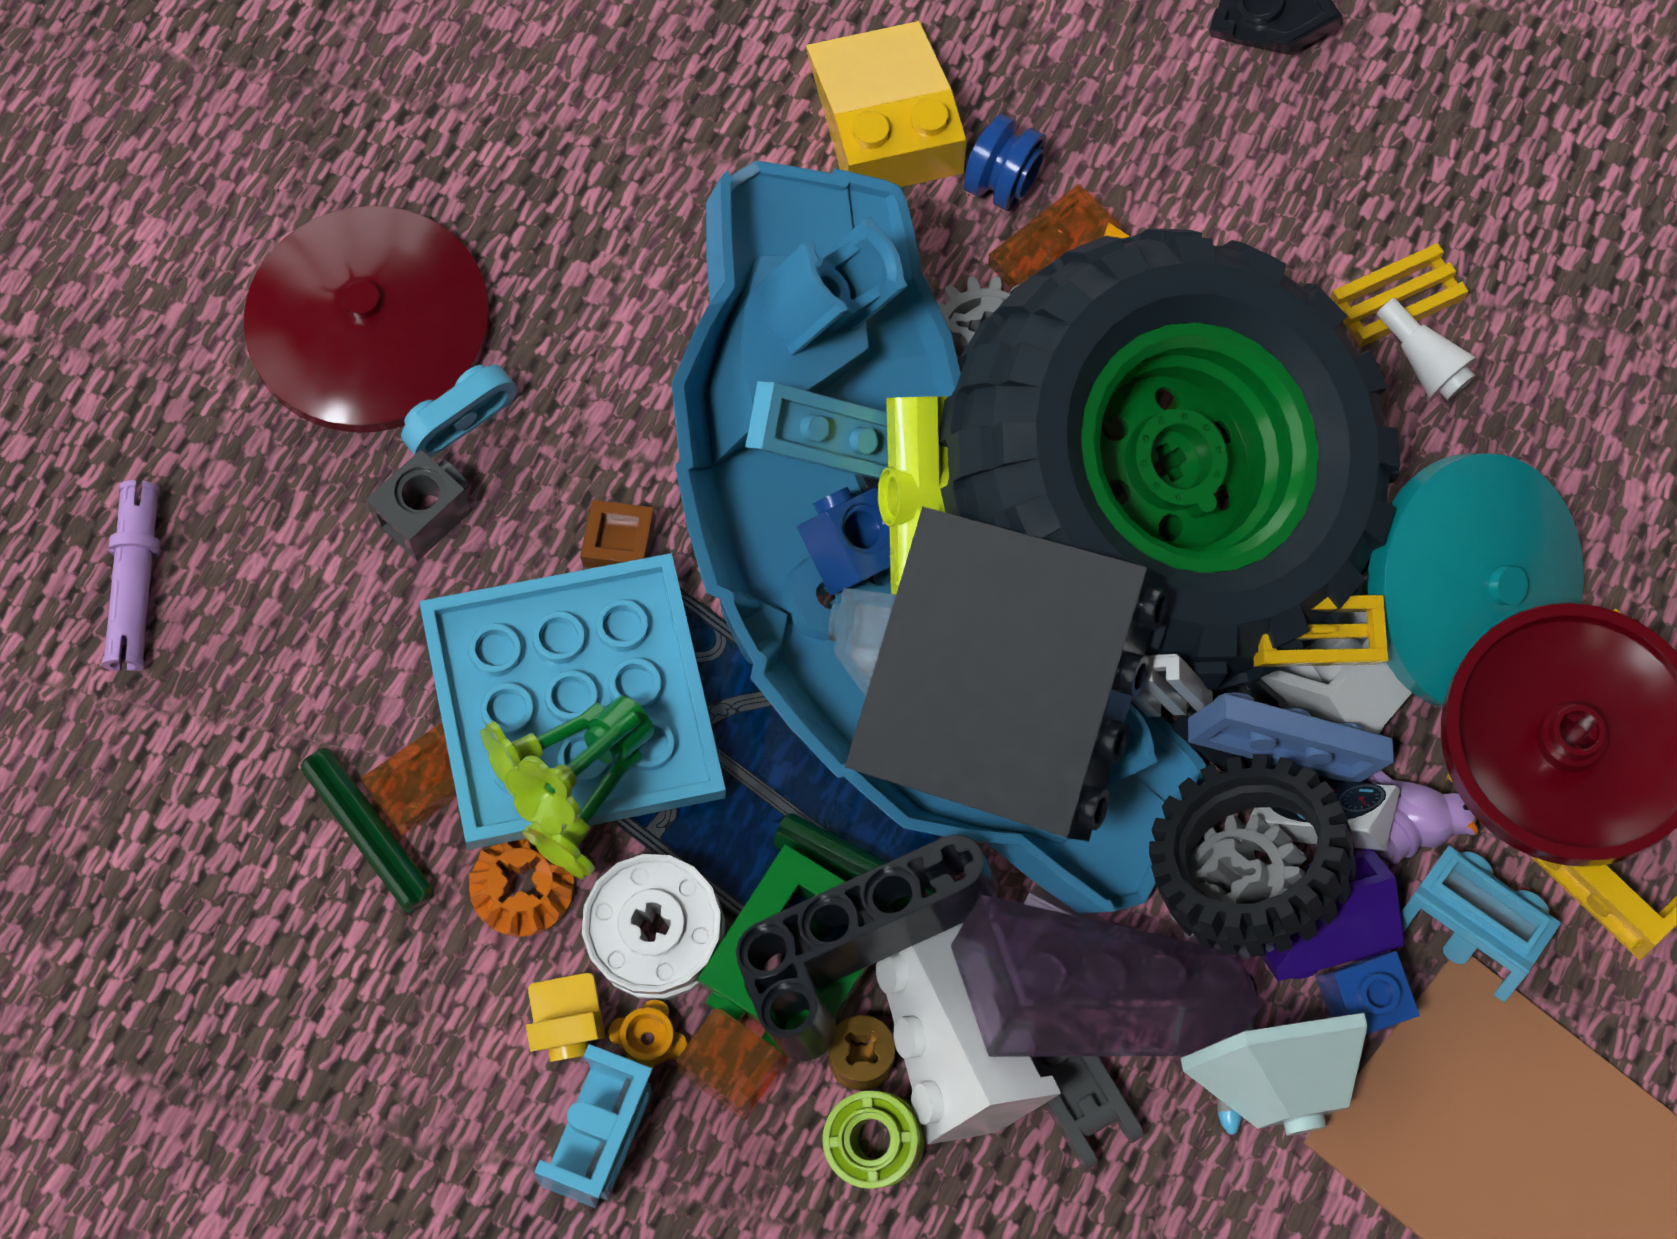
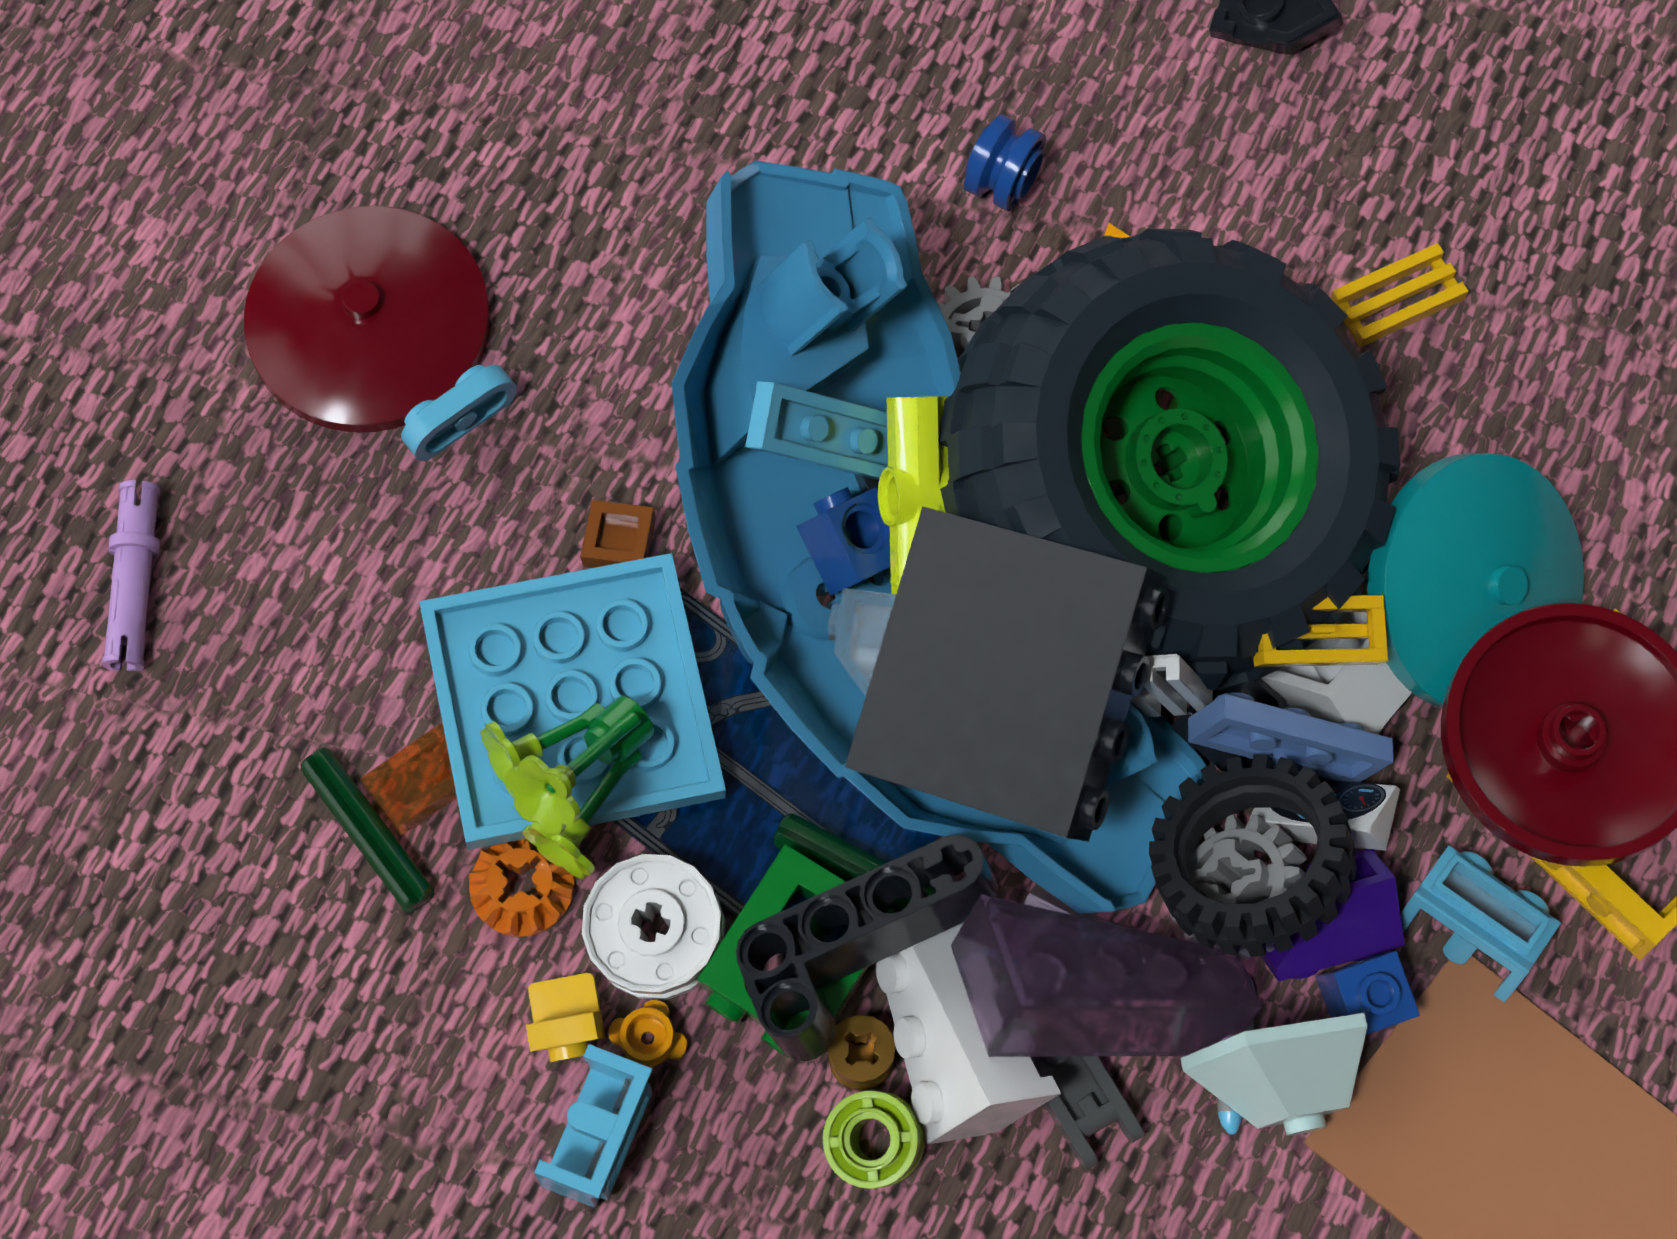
dark grey brick [366,450,471,561] -> none
clear orange panel [676,1009,784,1120] -> none
yellow slope [806,21,967,187] -> none
clear orange plate [988,184,1120,289] -> none
lavender animal [1367,770,1478,864] -> none
white cone [1376,298,1477,401] -> none

